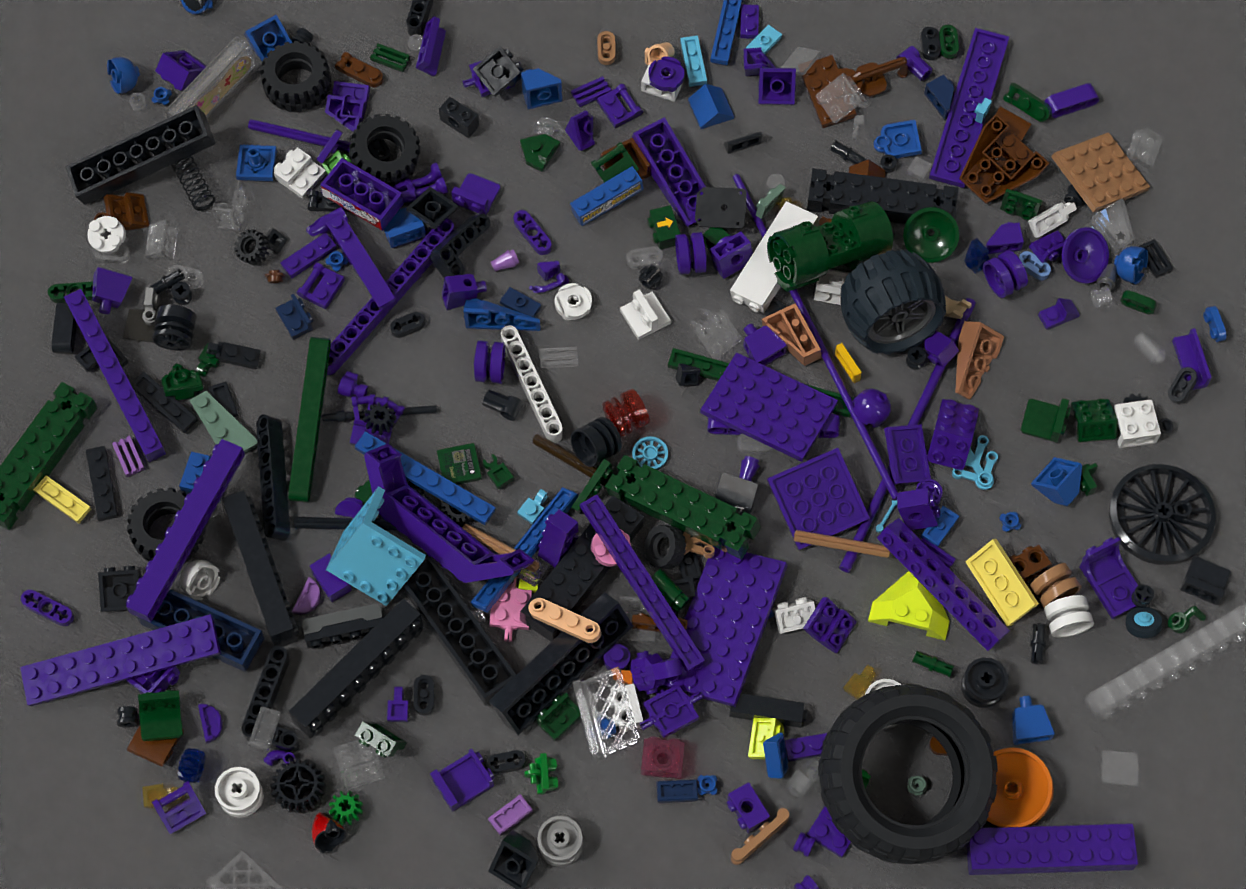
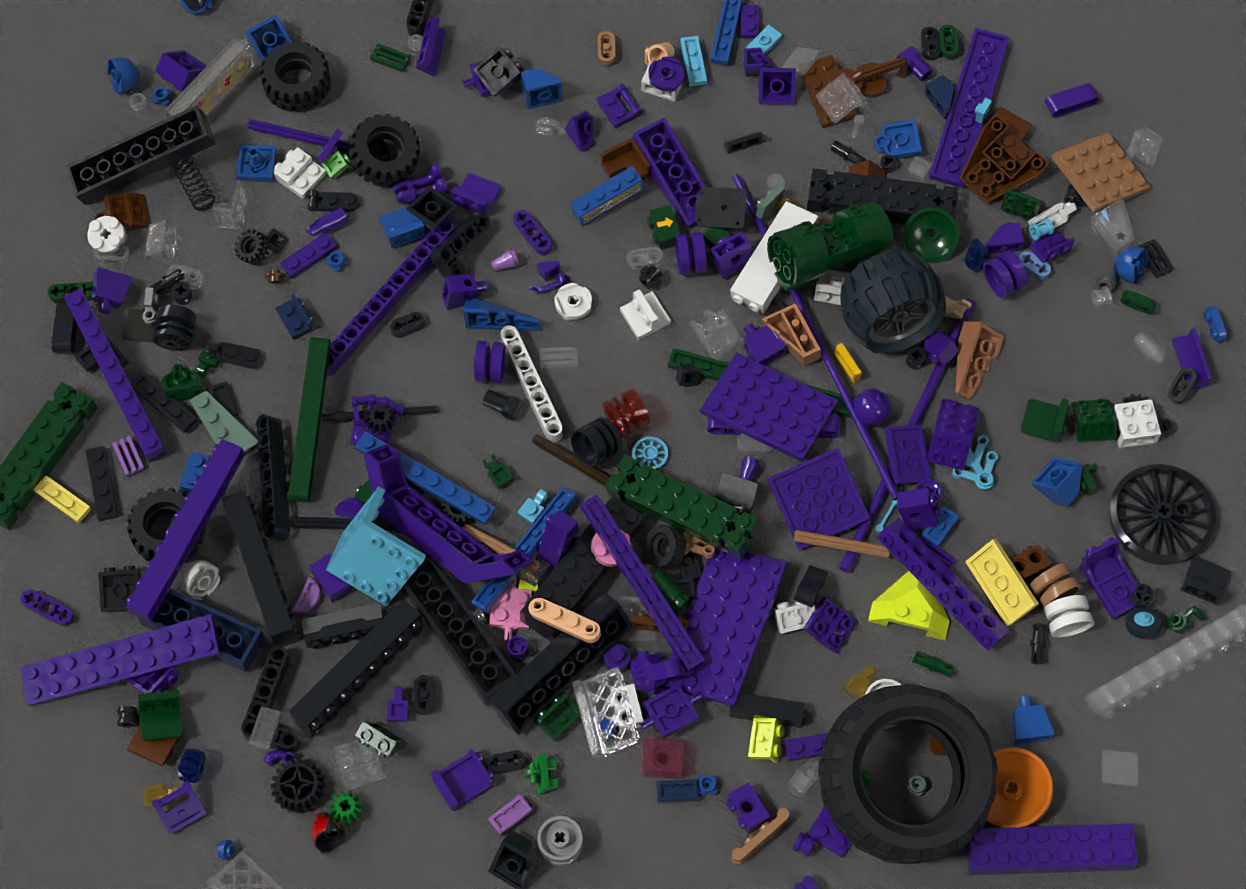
dark purple tile [198,704,223,744] -> none
white wheel [215,767,264,818] -> none
black wheel [291,28,314,44] -> none
dark purple plate [296,263,345,309] -> none
dark purple brick [320,158,404,231] -> none
dark purple slope [325,81,370,132] -> none
dark purple slope [326,214,396,309] -> none
reddish brown plate [334,52,383,88] -> none
dark purple piece [337,371,368,398] -> none
dark green tile [437,443,482,485] -> none
black brick [439,96,480,138] -> none
dark blue plate [500,287,541,317] -> none
dark green plate [520,134,560,172] -> none
dark purple tile [571,76,611,107] -> none
dark green plate [572,459,613,514] -> none
dark green plate [591,142,639,183] -> none
orange slope [613,670,633,685] -> none
blue slope [688,84,734,129] -> none
blue slope [763,733,789,779] -> none
black wheel [961,657,1008,708] -> none
blue plate [999,512,1021,532] -> none
dark green plate [1003,83,1052,122] -> none
dark purple slope [1038,298,1080,330] -> none
dark purple dish [1062,227,1109,283] -> none
none -> blue plate [217,840,235,861]
none -> dark purple wheel [508,636,528,661]
none -> black beam [793,565,828,608]
none -> medium azure bush [1029,219,1054,240]

